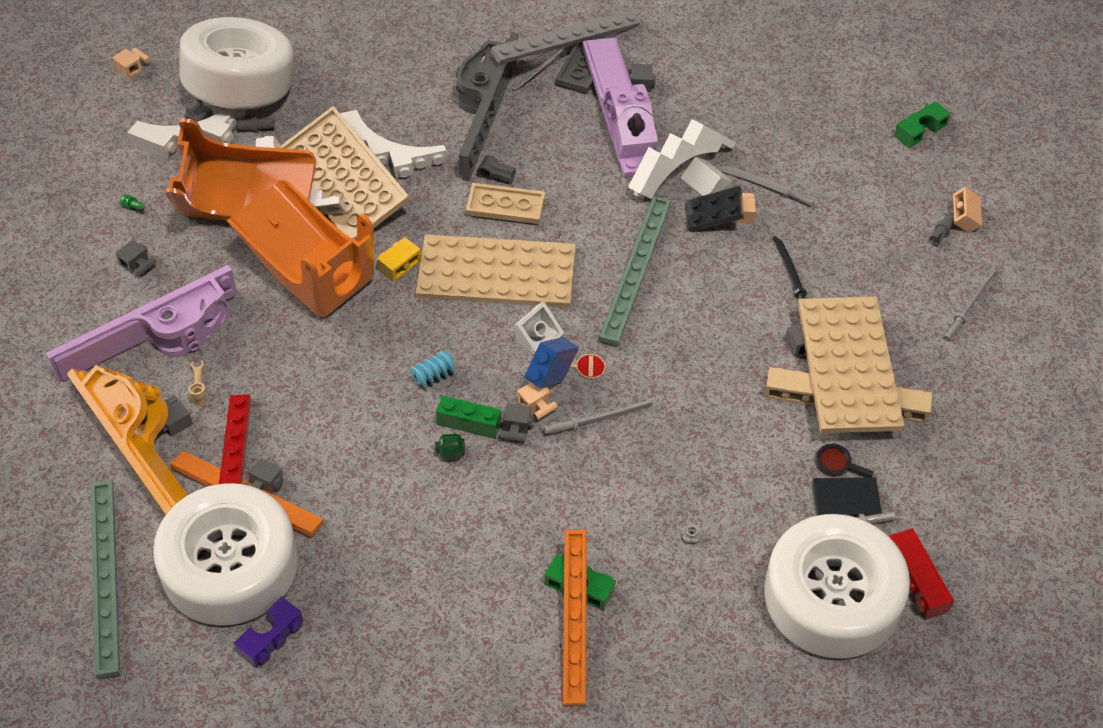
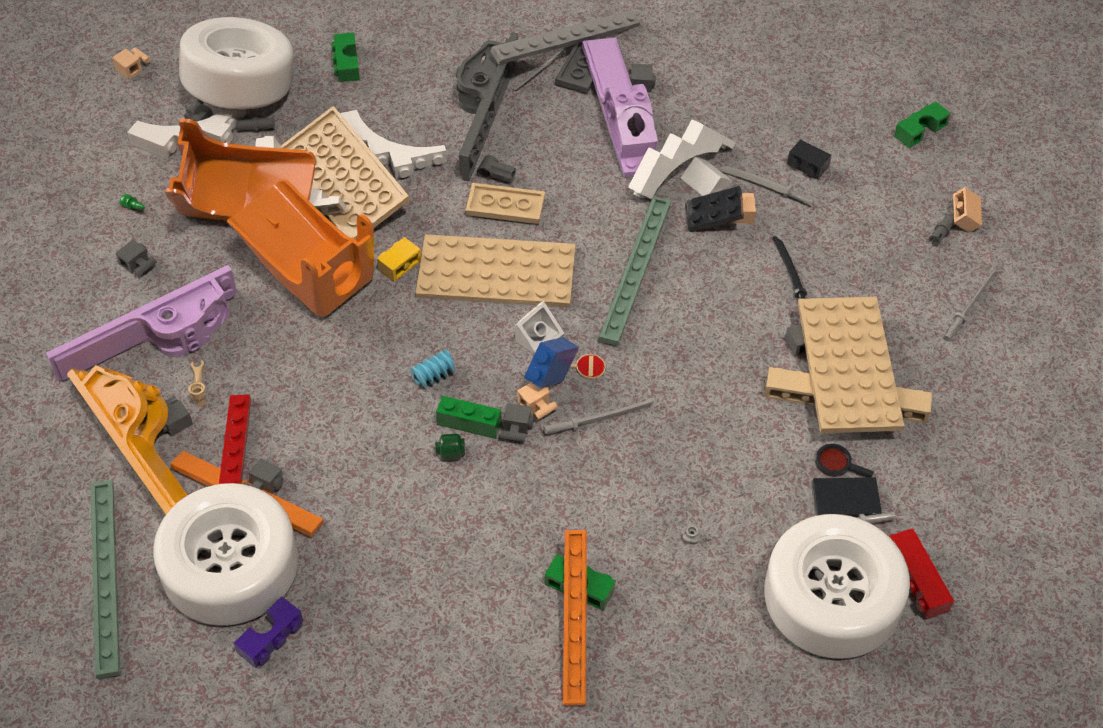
none -> green arch [331,32,360,82]
none -> black brick [787,139,832,180]

